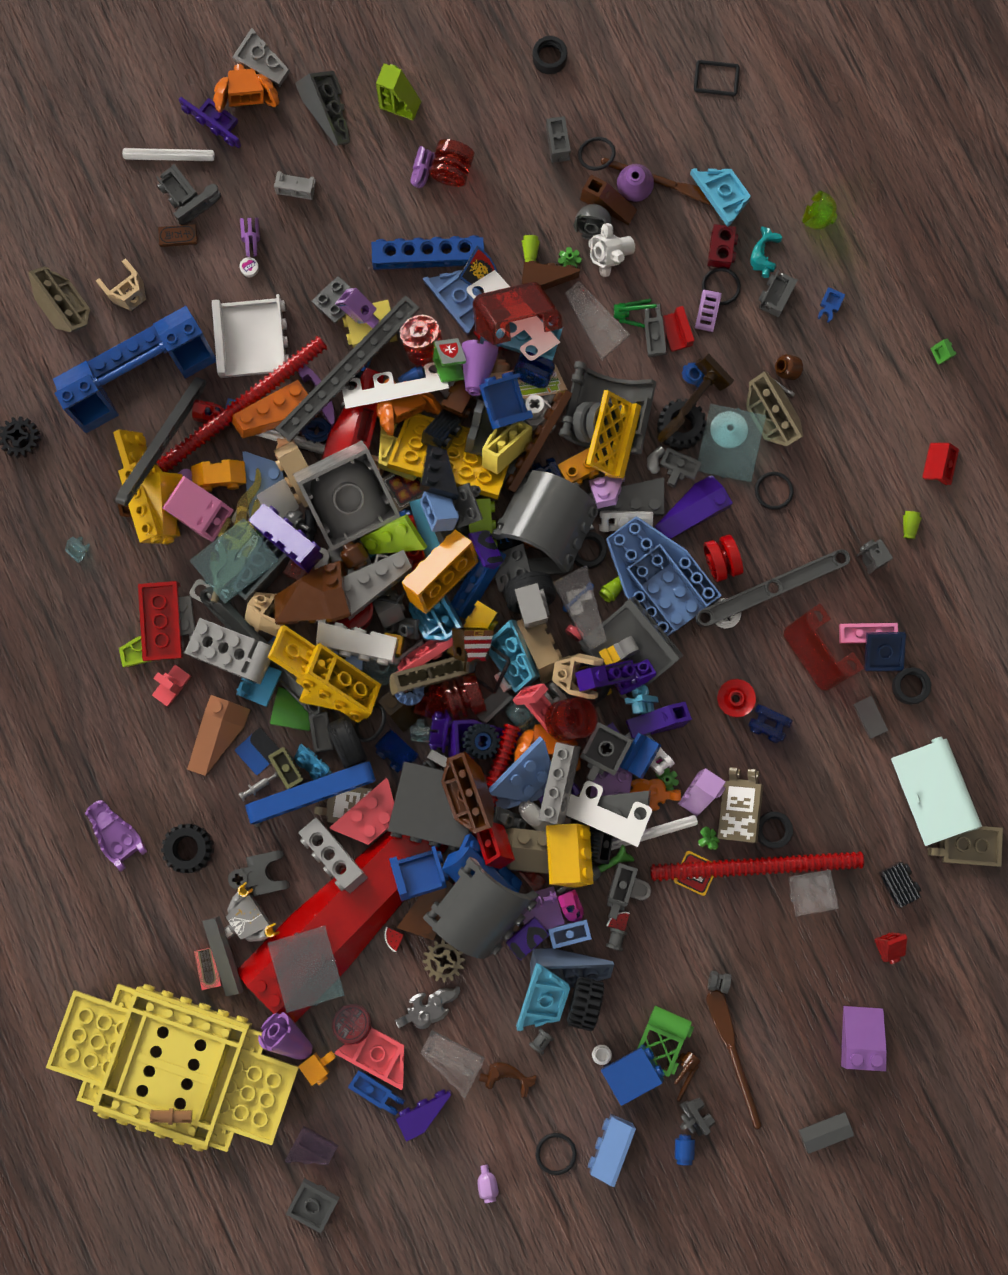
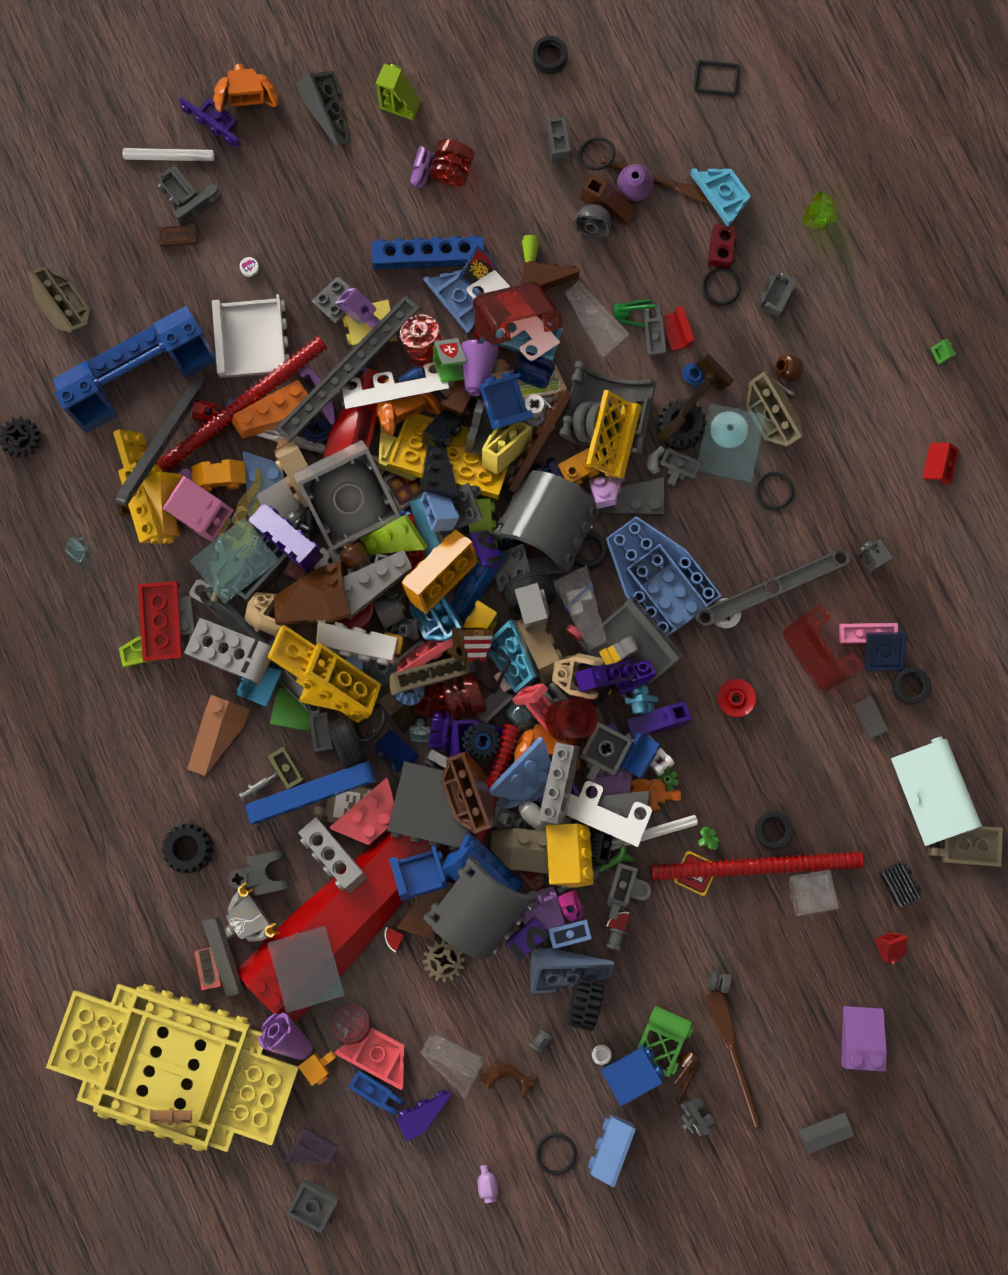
medium lavender animal [85,800,147,872] -> none
tan piece [96,259,146,311] -> none
coral bracket [152,665,192,707] -> none
light grey wing [232,28,289,87] -> none
sticker [235,727,279,775] -> none
medium lavender arm [240,218,260,257] -> none
light grey hinge [274,171,316,200] -> none
dark azure hinge [294,743,332,780] -> none
flat silver piece [395,986,460,1029] -> none
red brick [476,822,515,869] -> none
medium azure wing [516,963,570,1031] -> none
bright green plant [558,247,581,268] -> none
white piece [588,223,635,277] -> none
white plate [599,511,653,532] -> none
lime cone [599,576,623,603] -> none
dark purple wedge [655,475,733,539] -> none
blue brick [675,1134,695,1165] -> none
lavender wedge [678,768,725,816] -> none
lavender slope [695,290,722,332] -> none
red wheel [703,534,743,582] -> none
dark tan tile [717,767,763,843] -> none
clear blue brick [748,704,793,744] -> none
teal animal [750,226,783,278] -> none
blue plate [818,287,845,323] -> none
lime cone [903,511,922,539] -> none

